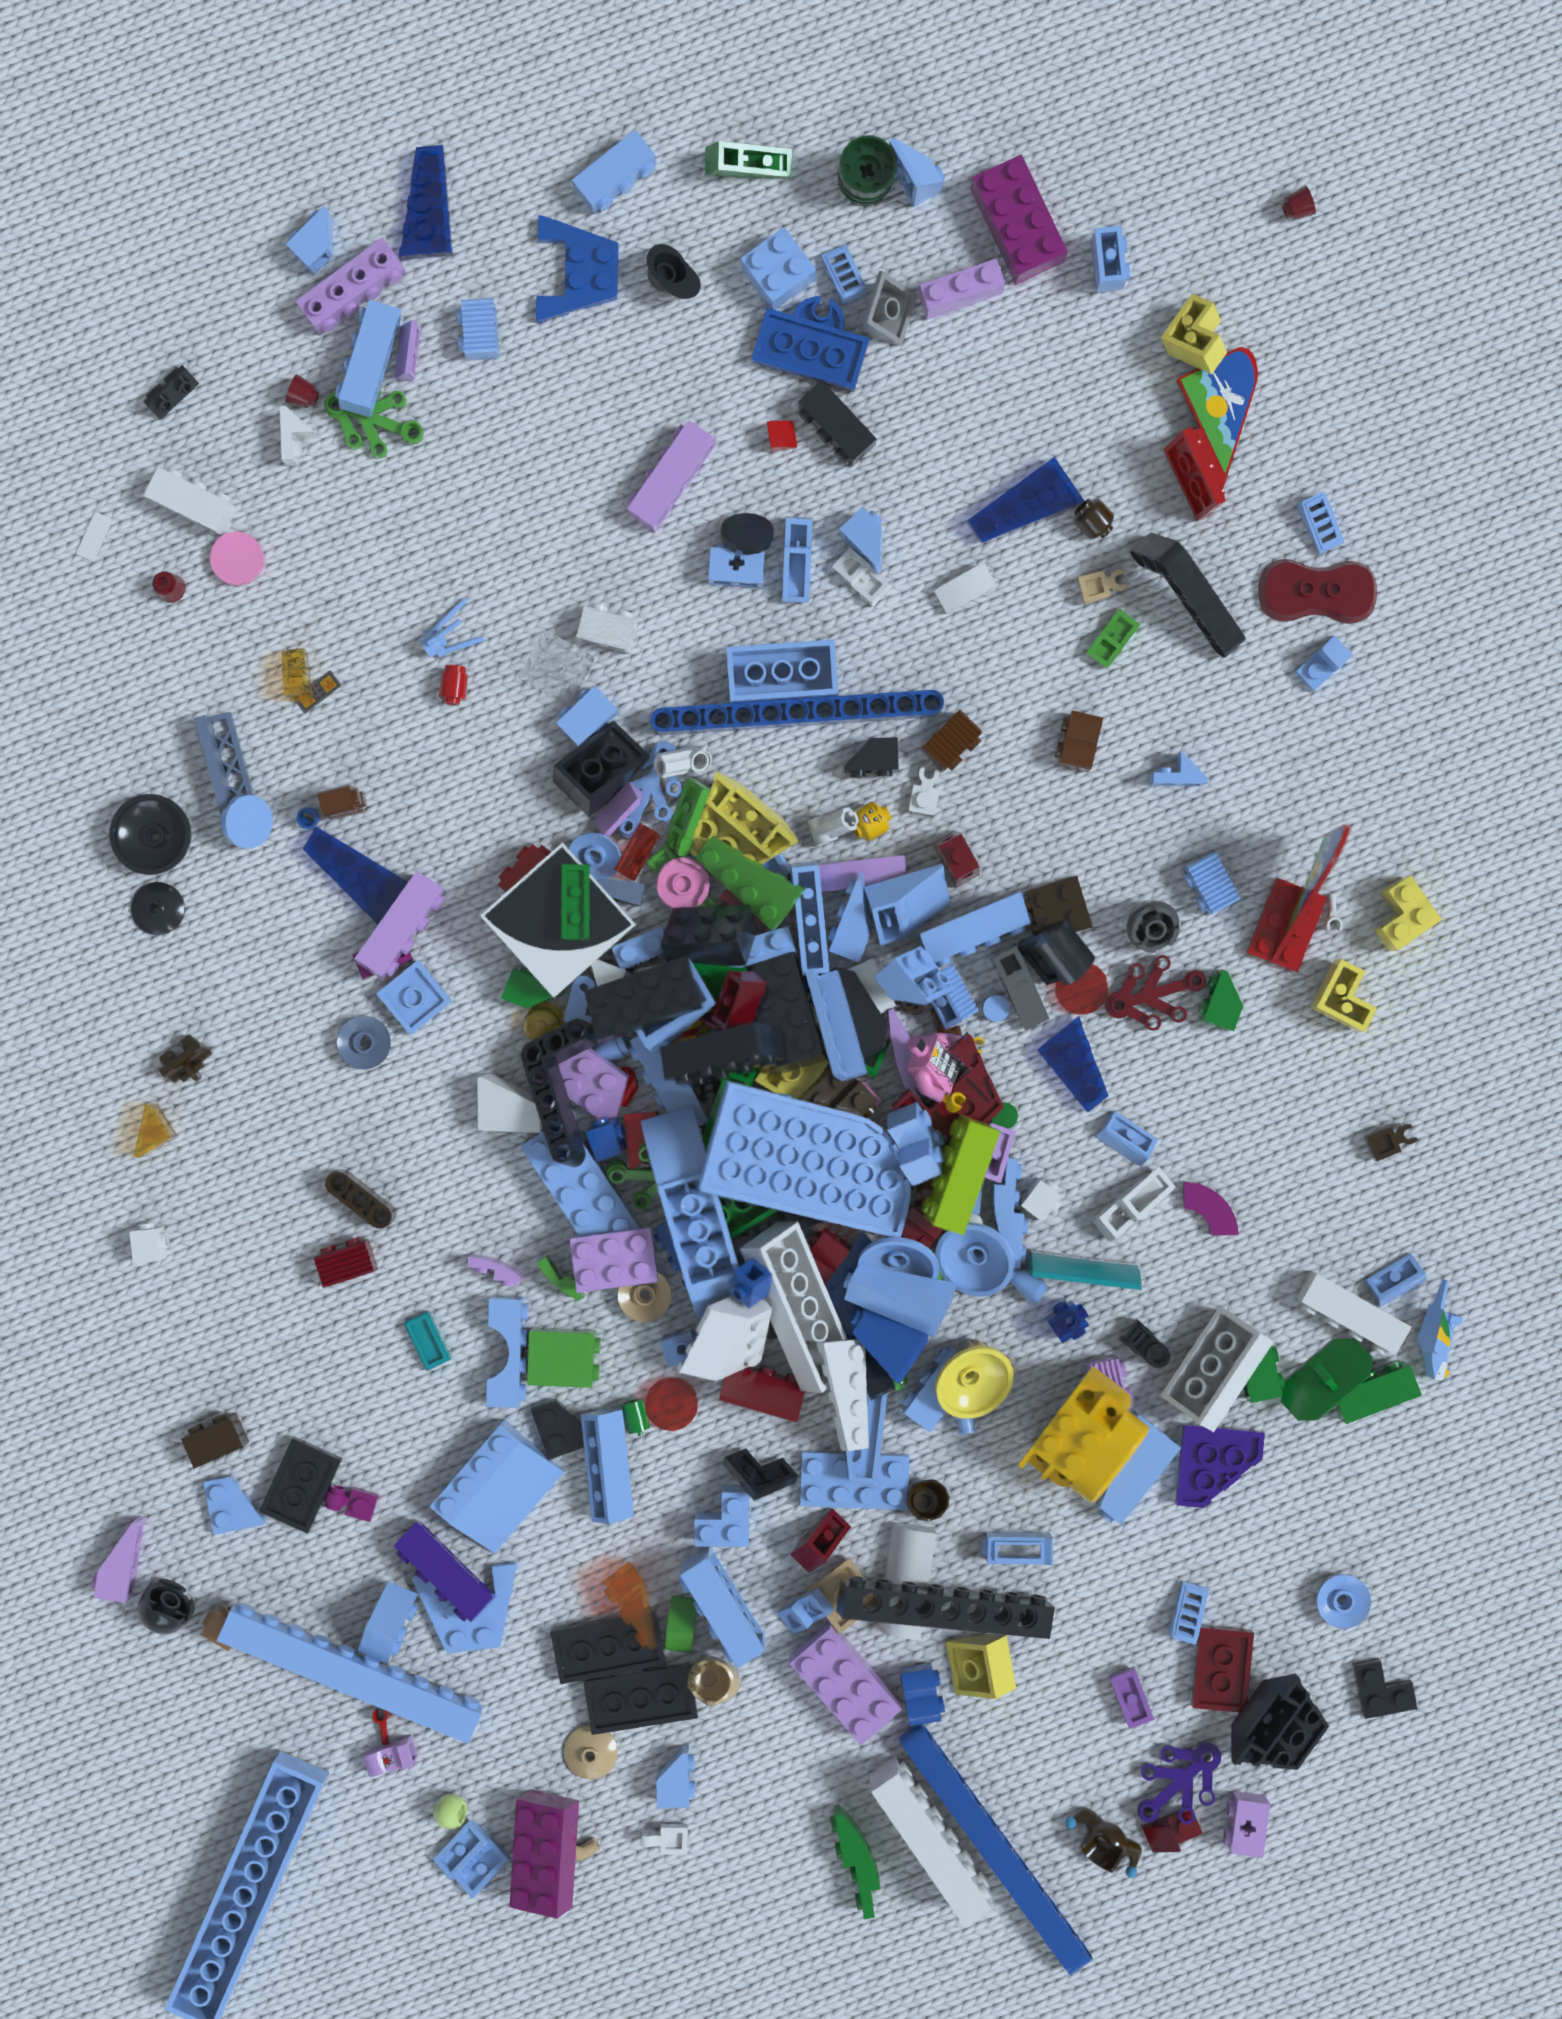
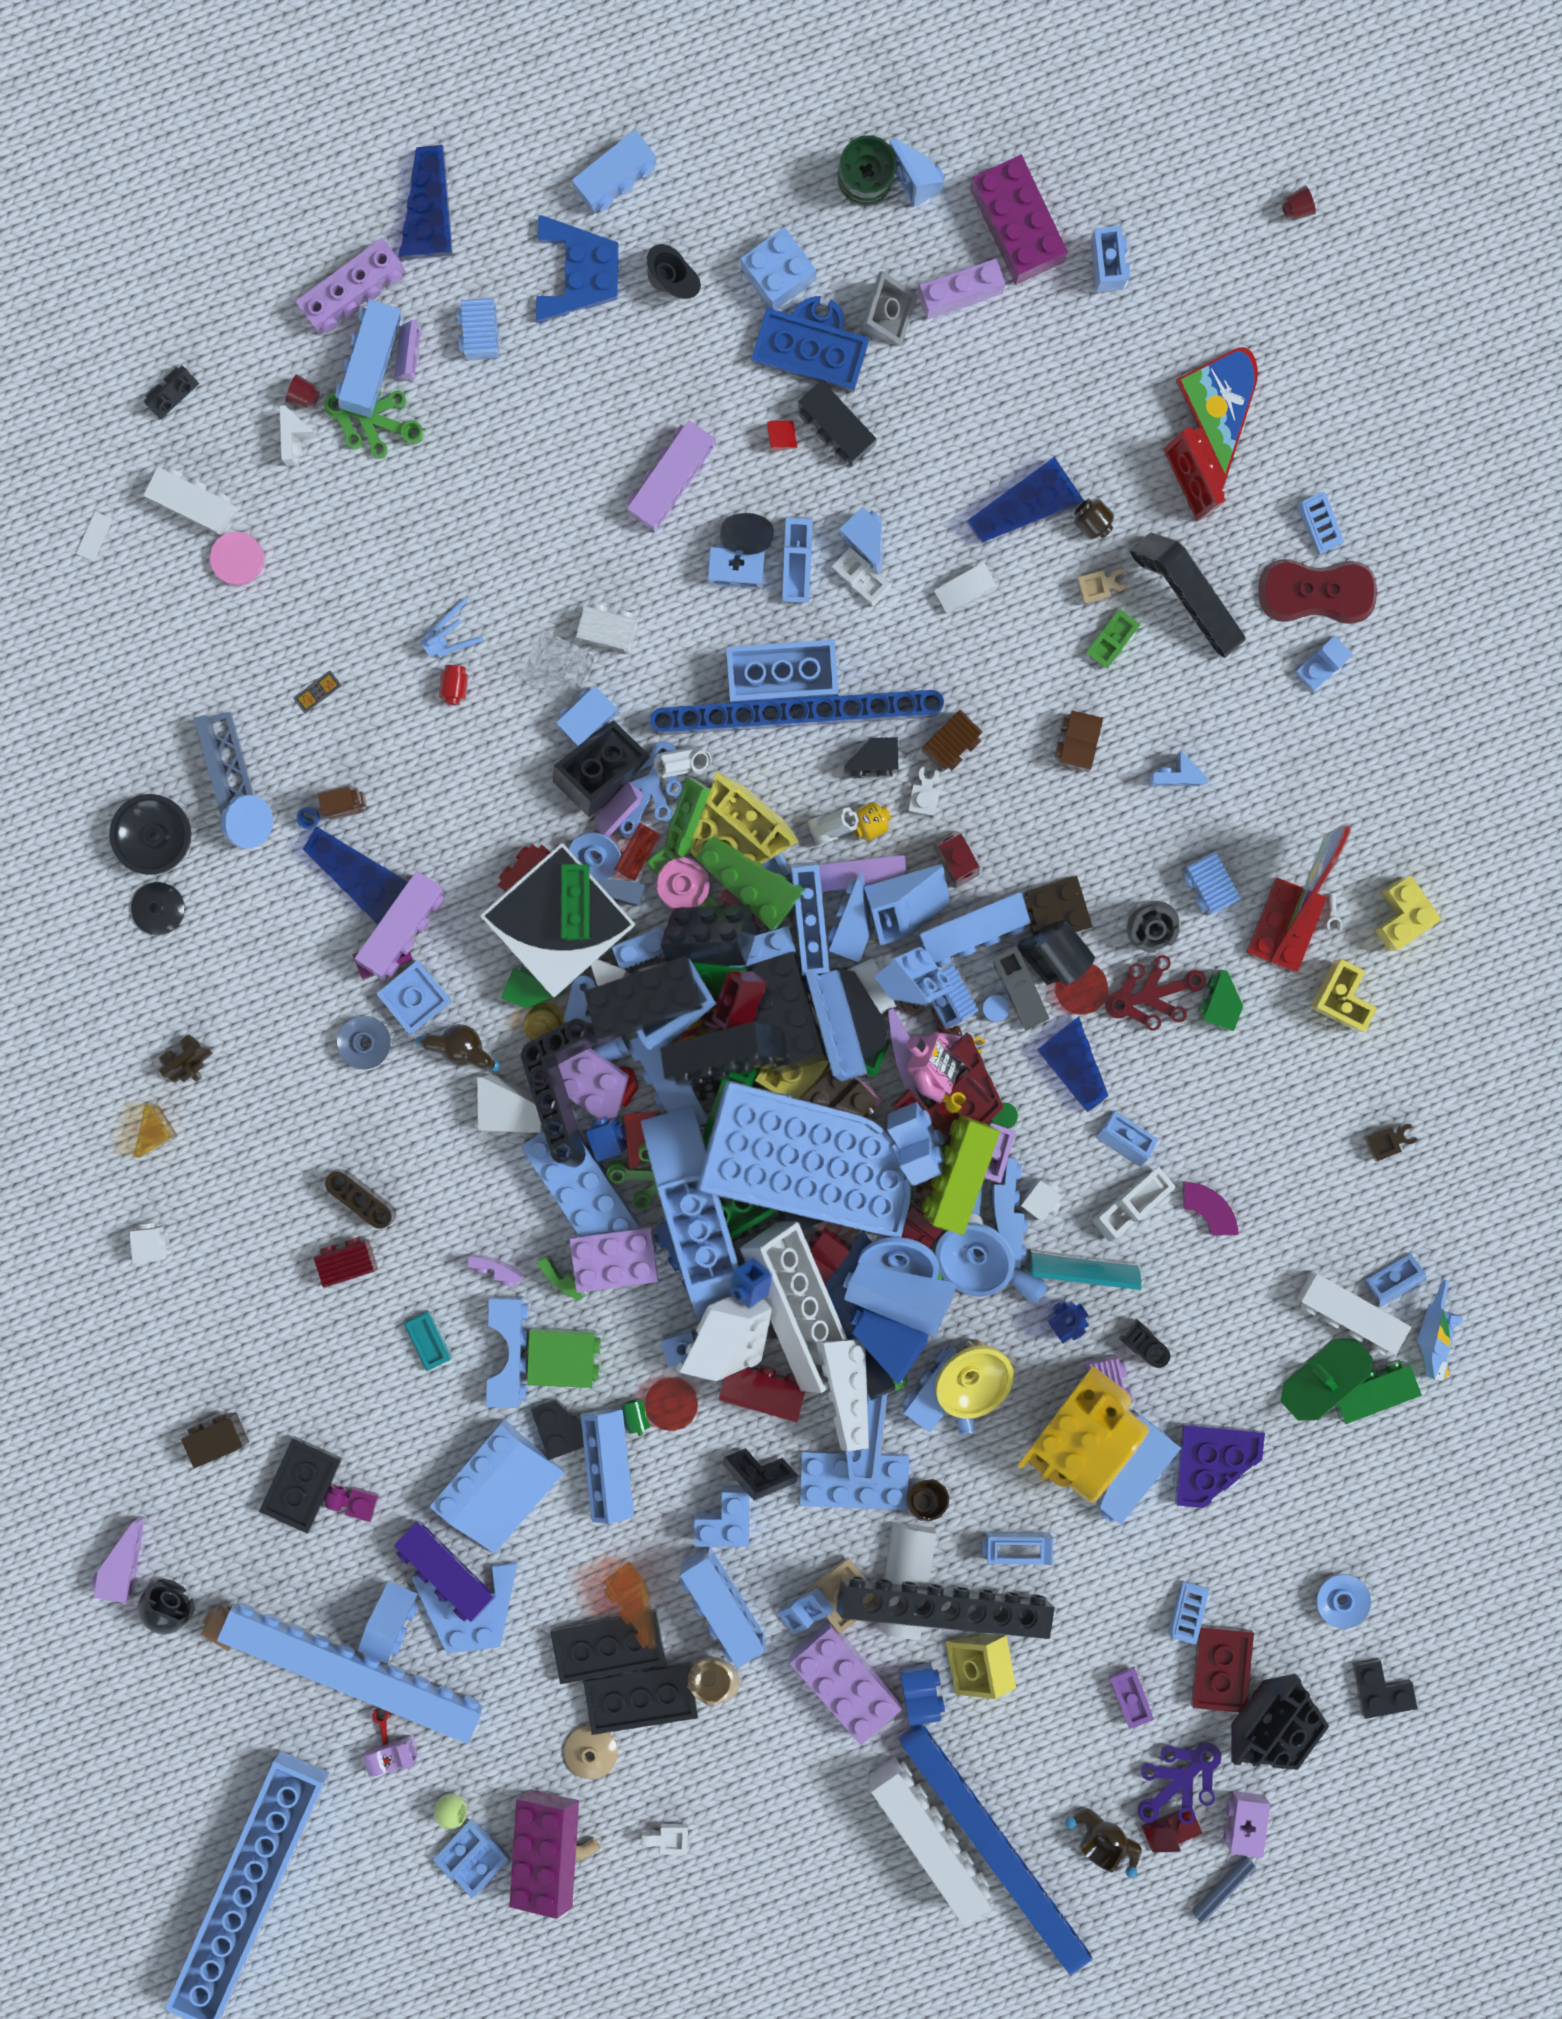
dark red hat [152,571,186,603] -> none
light blue wing [203,1475,266,1535] -> none
clear yellow leg [282,648,315,702] -> none
light blue slope [286,206,333,276] -> none
tan dish [618,1271,672,1322] -> none
light blue slope [656,1745,695,1808] -> none
bright green slope [665,1595,697,1653] -> none
slope [705,141,792,178] -> none
dark red slope [790,1508,851,1573] -> none
light blue slope [821,244,867,305] -> none
green slope [830,1805,881,1920] -> none
white brick [1160,1306,1274,1432] -> none
light yellow brick [1161,294,1227,375] -> none
green slope [1244,1345,1285,1403] -> none
none -> dark brown piece [415,1024,500,1072]
none -> sand blue axle [1192,1856,1256,1923]

